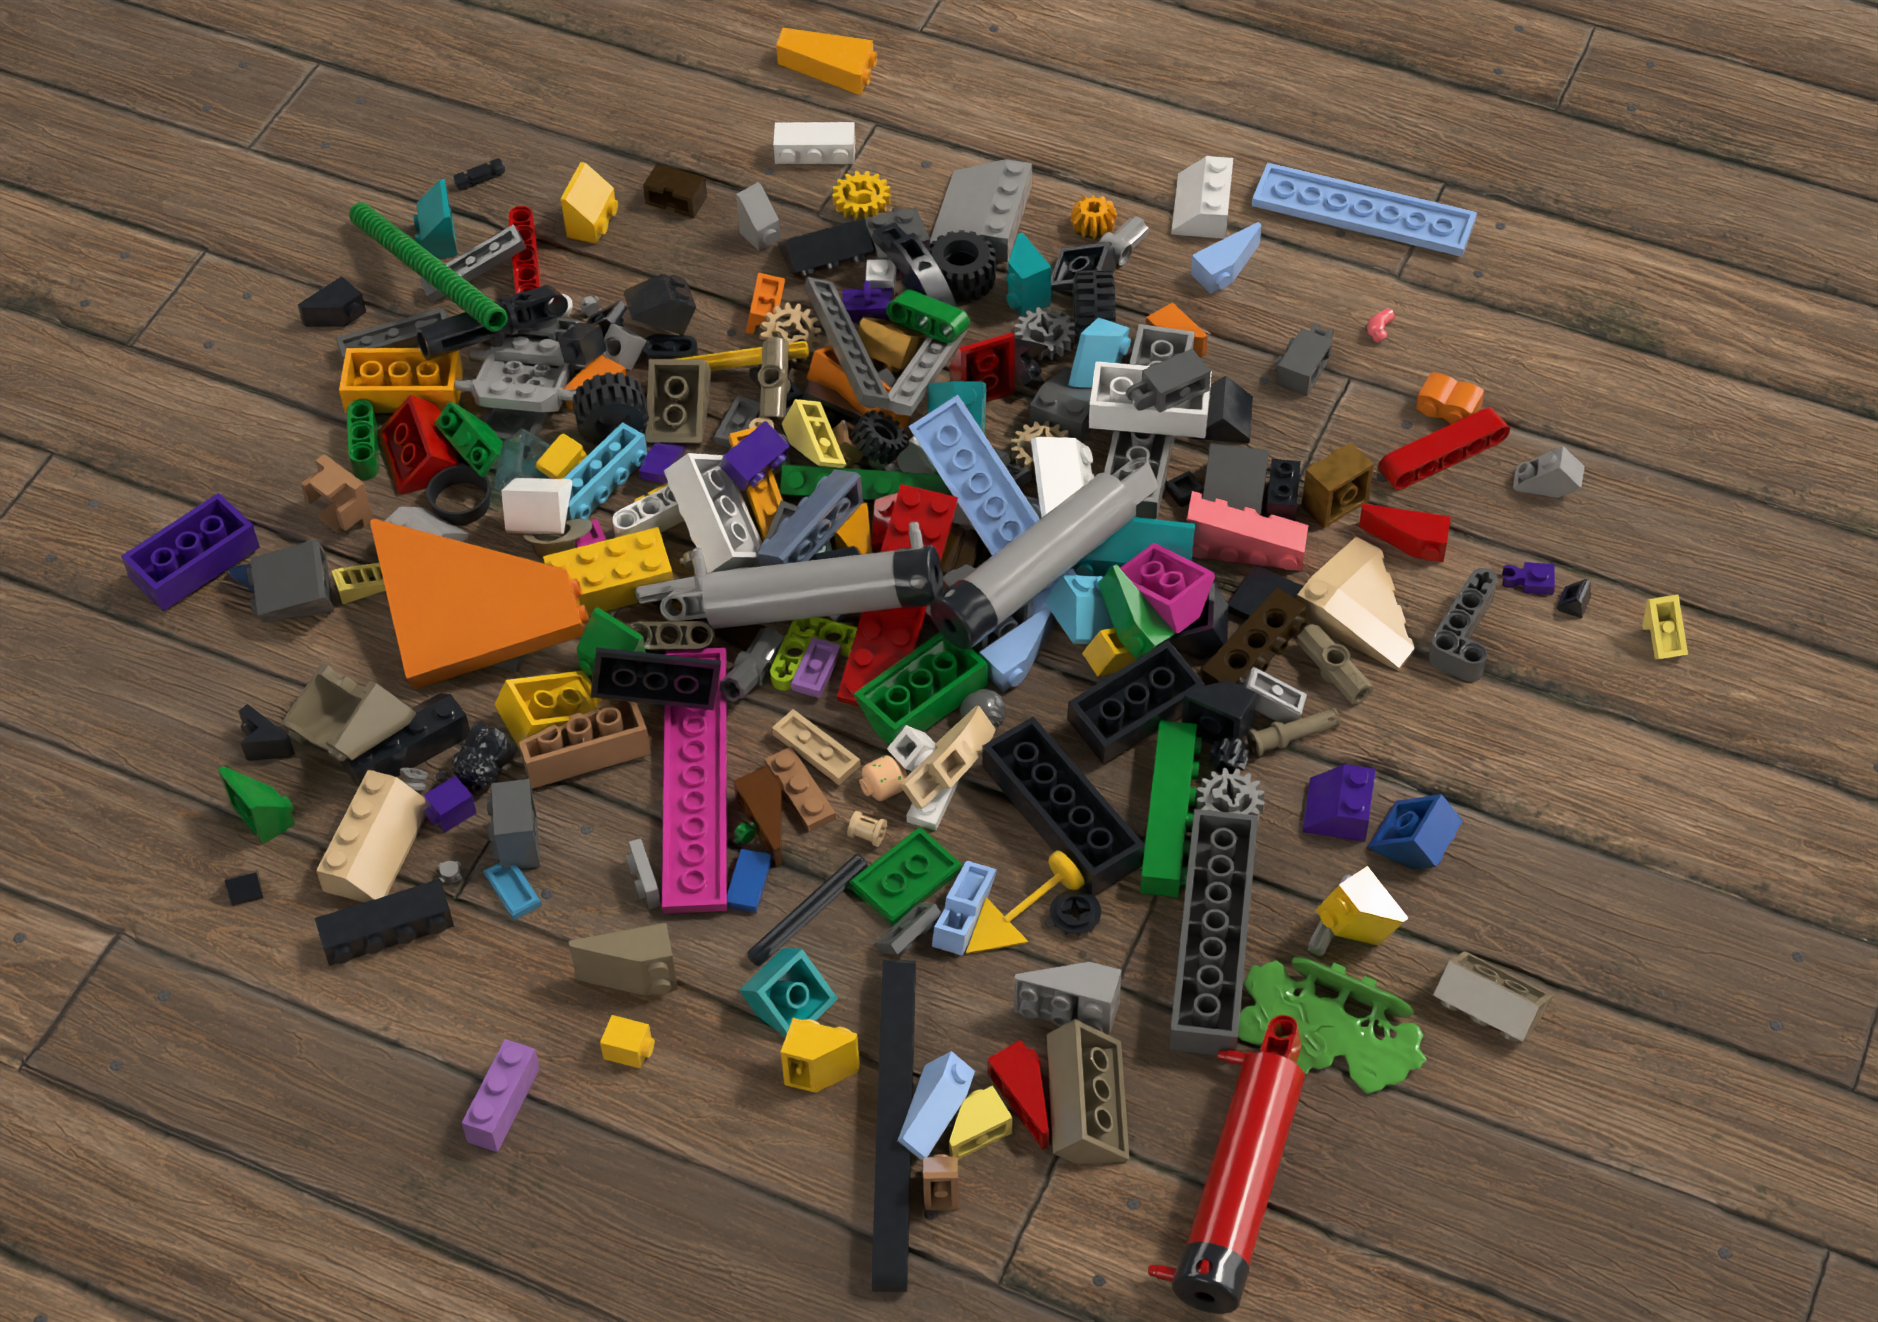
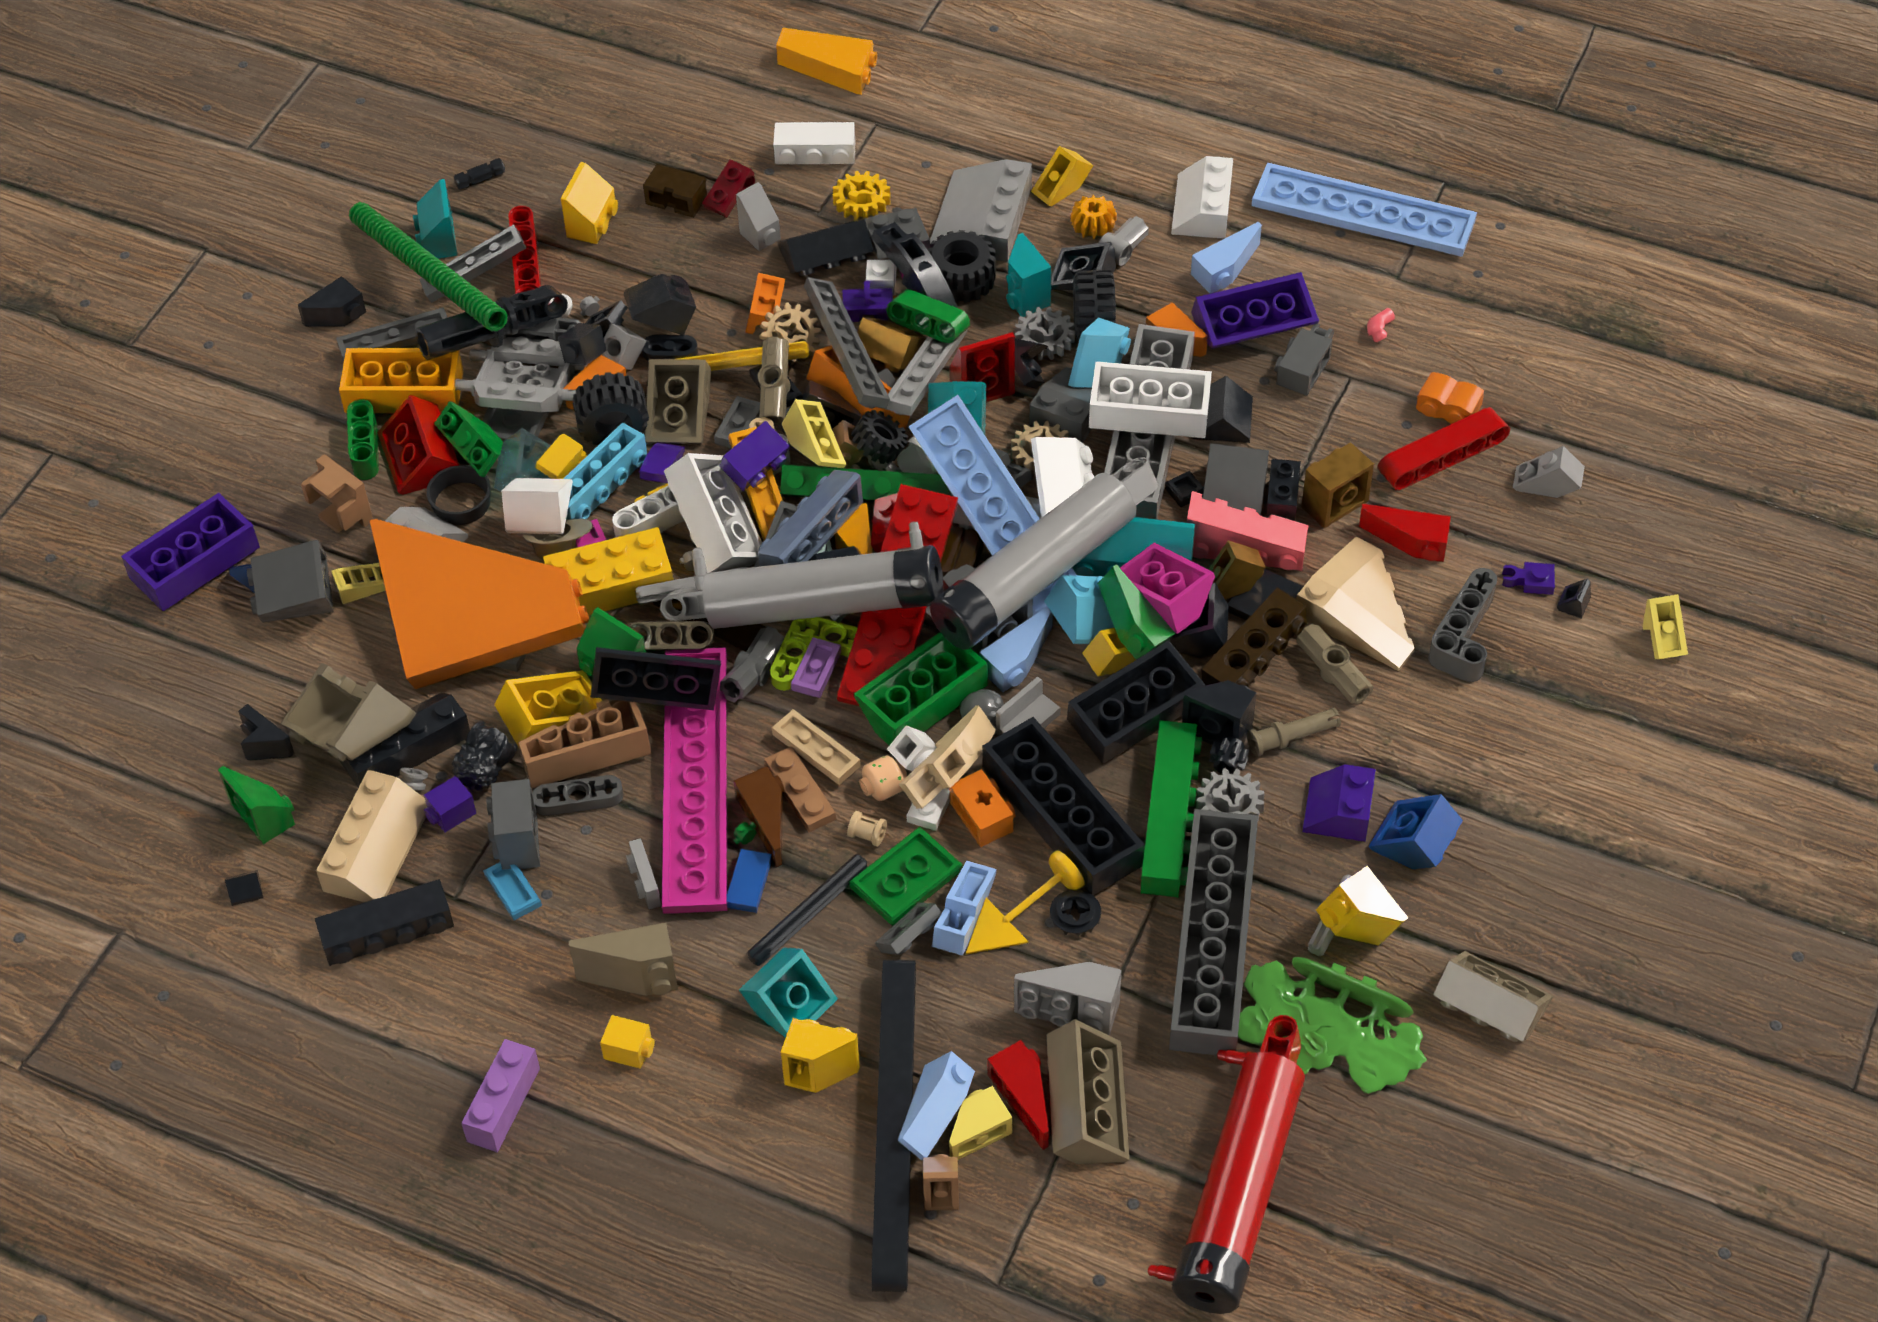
light grey piece [438,861,462,884] -> none
dark grey brick [1125,349,1211,413] -> none
light grey slope [1244,667,1307,724] -> none
none -> dark grey beam [532,775,624,816]
none -> dark red plate [702,159,755,218]
none -> orange brick [949,769,1016,847]
none -> light grey panel [996,677,1060,736]
none -> yellow slope [1031,146,1093,207]
none -> dark purple slope [1191,272,1319,349]
none -> pearl gold slope [1209,540,1266,600]

